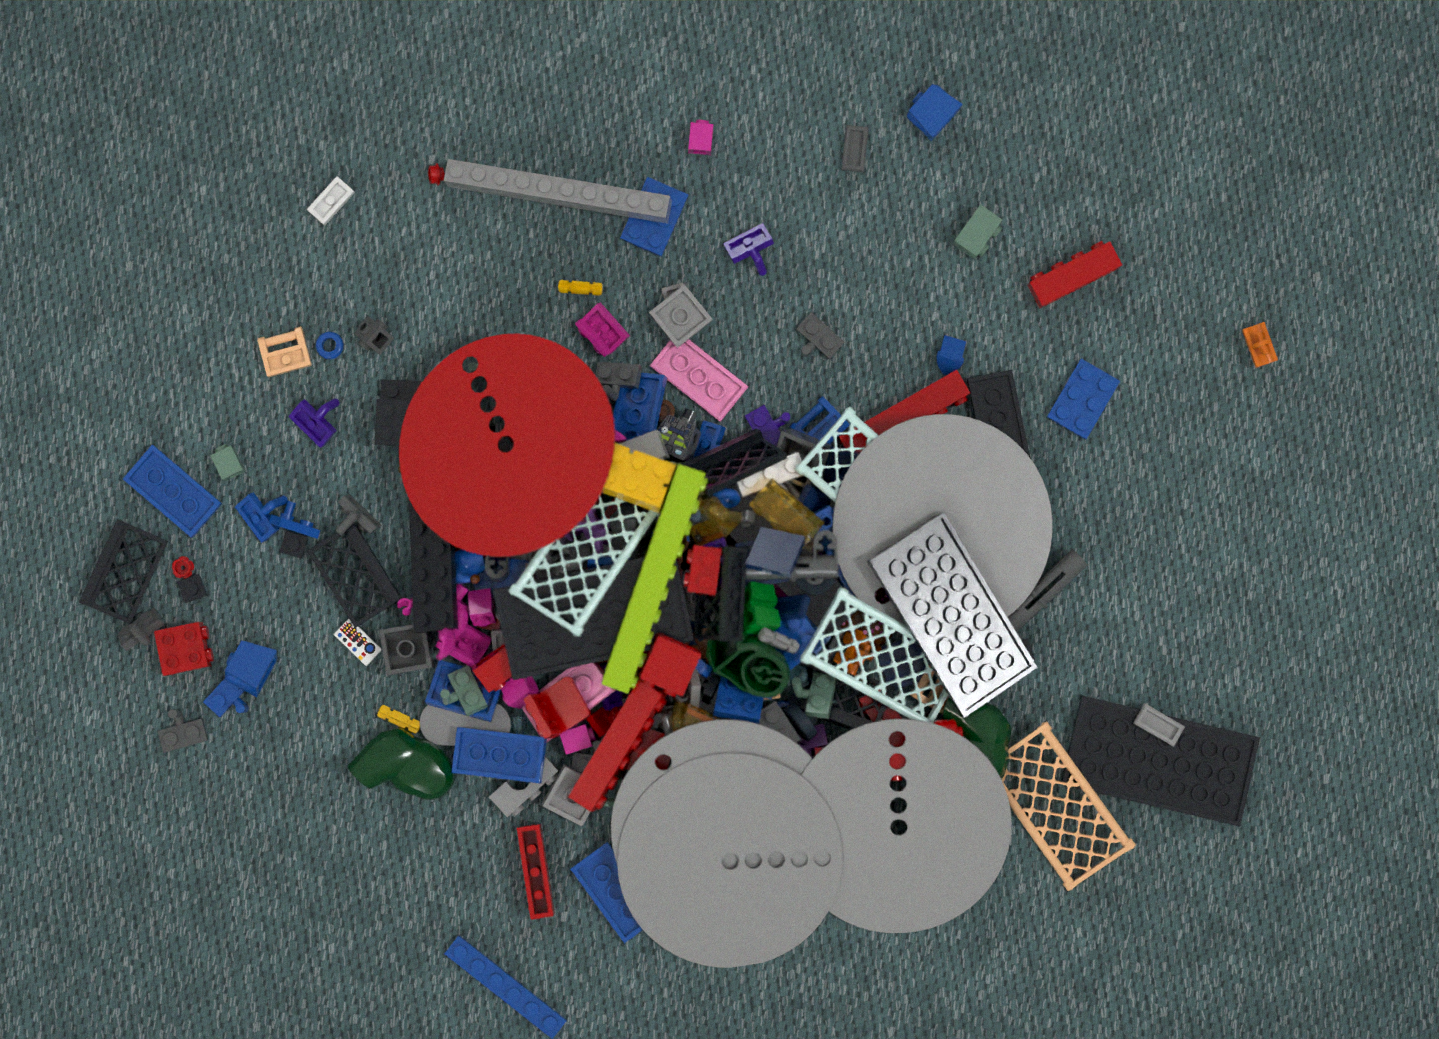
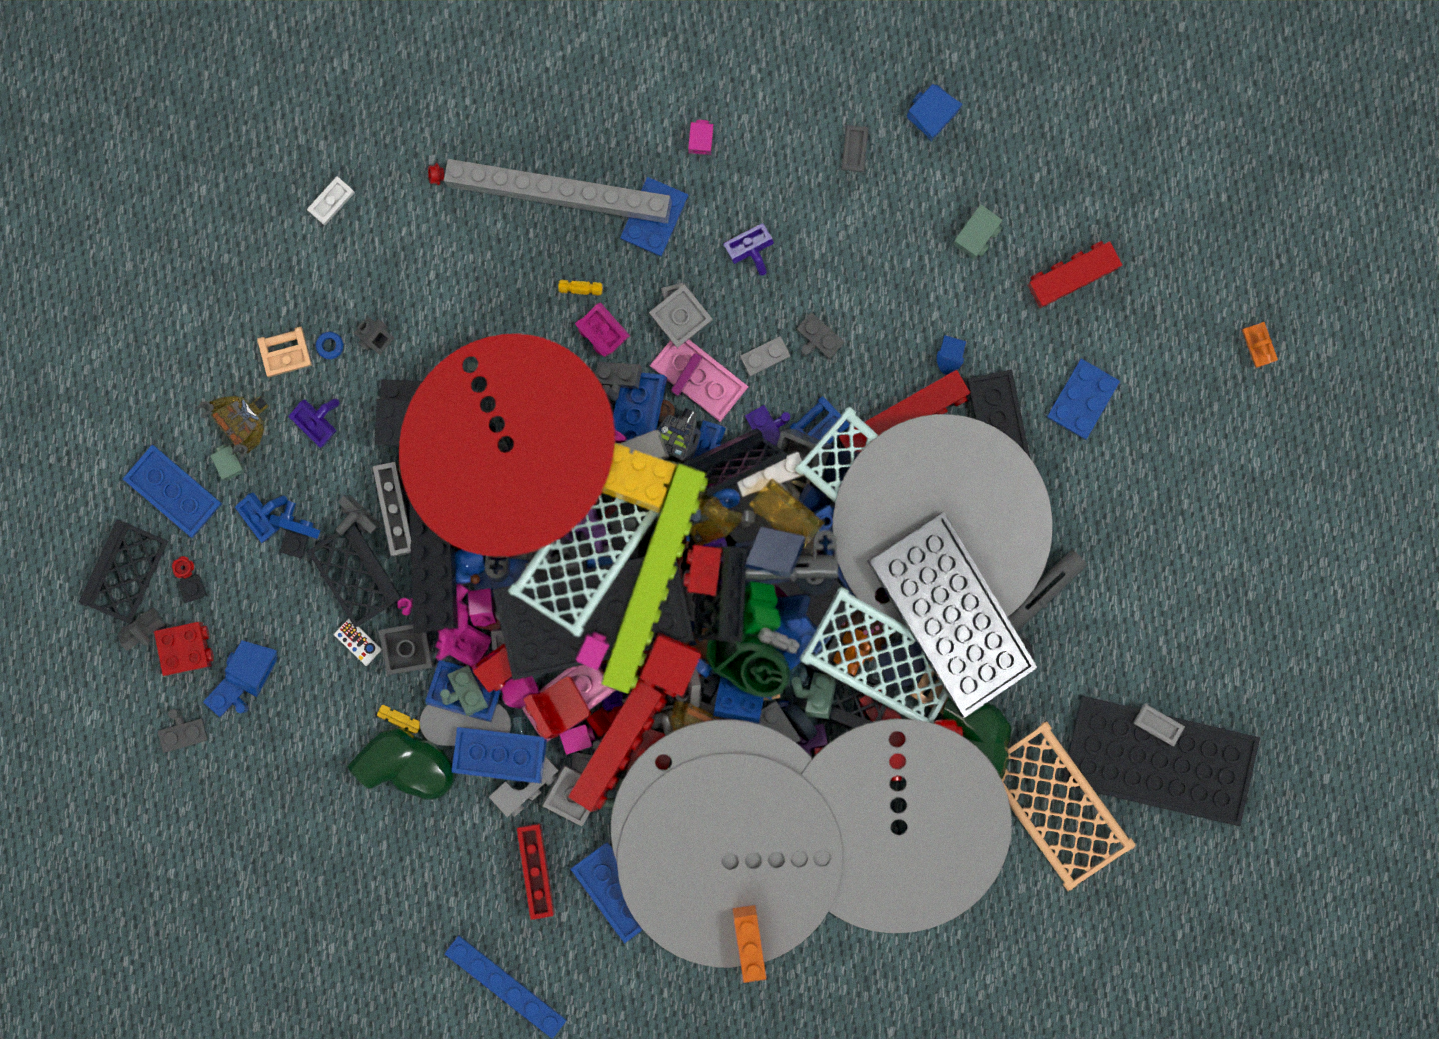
none -> torso [196,395,269,461]
none -> light grey brick [373,462,411,557]
none -> dark pink brick [576,632,609,670]
none -> magenta tile [671,353,702,398]
none -> orange brick [733,905,766,983]
none -> light grey plate [740,336,790,377]

